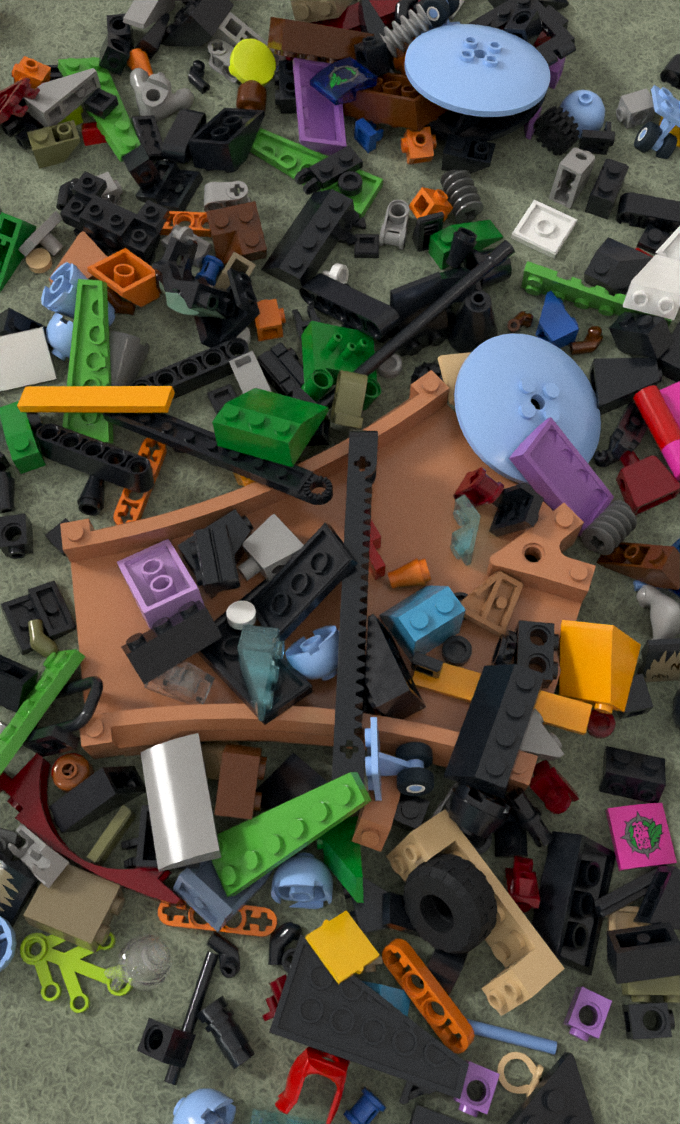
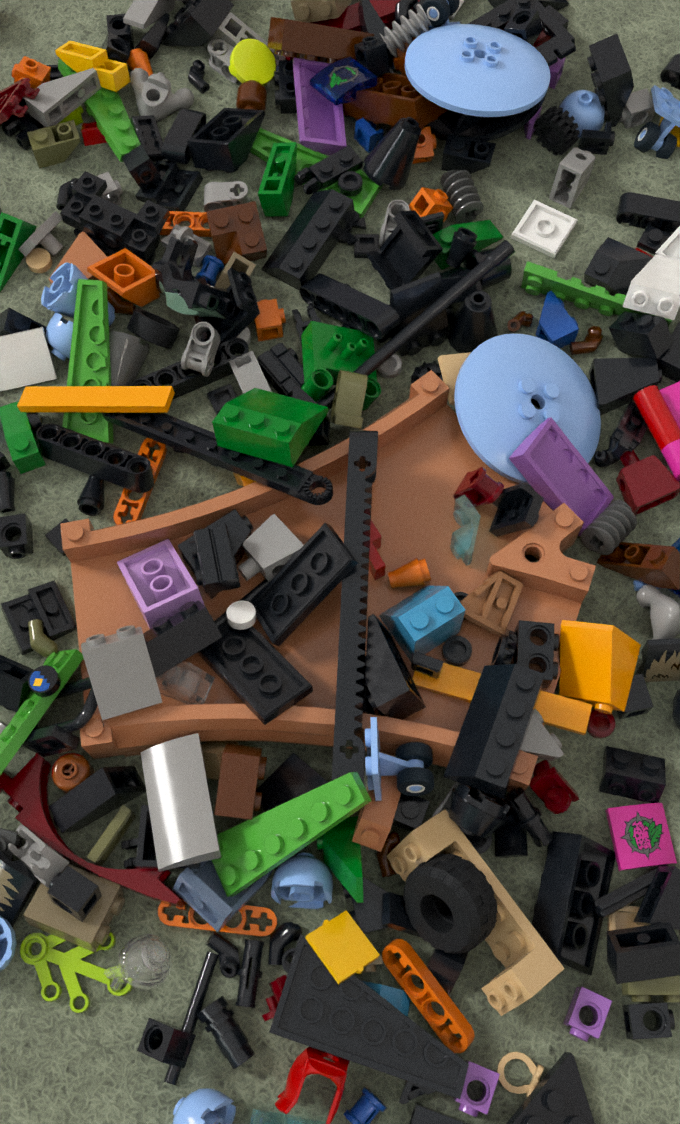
black tile [84,88,119,119] -> none
clear light blue slope [237,625,285,721] -> none
light blue cylinder [285,625,339,681] -> none
white tile [322,263,349,284] -> none
medium blue bar [467,1019,557,1055] -> none
dark red hips [504,856,540,913] -> none
black brick [585,159,629,220] -> none
none -> tile [28,665,61,697]
none -> black brick [47,866,102,922]
none -> yellow slope [55,41,130,92]
none -> light grey panel [81,625,162,720]
none -> black tyre [127,309,180,349]
none -> light grey piece [181,322,221,377]
none -> black pin [235,939,264,1008]
none -> green slope [258,142,297,217]
none -> black cone [363,117,421,190]
none -> black panel [367,210,443,290]
none -> reddish brown arm [377,832,400,878]
none -> black slope [587,34,634,127]

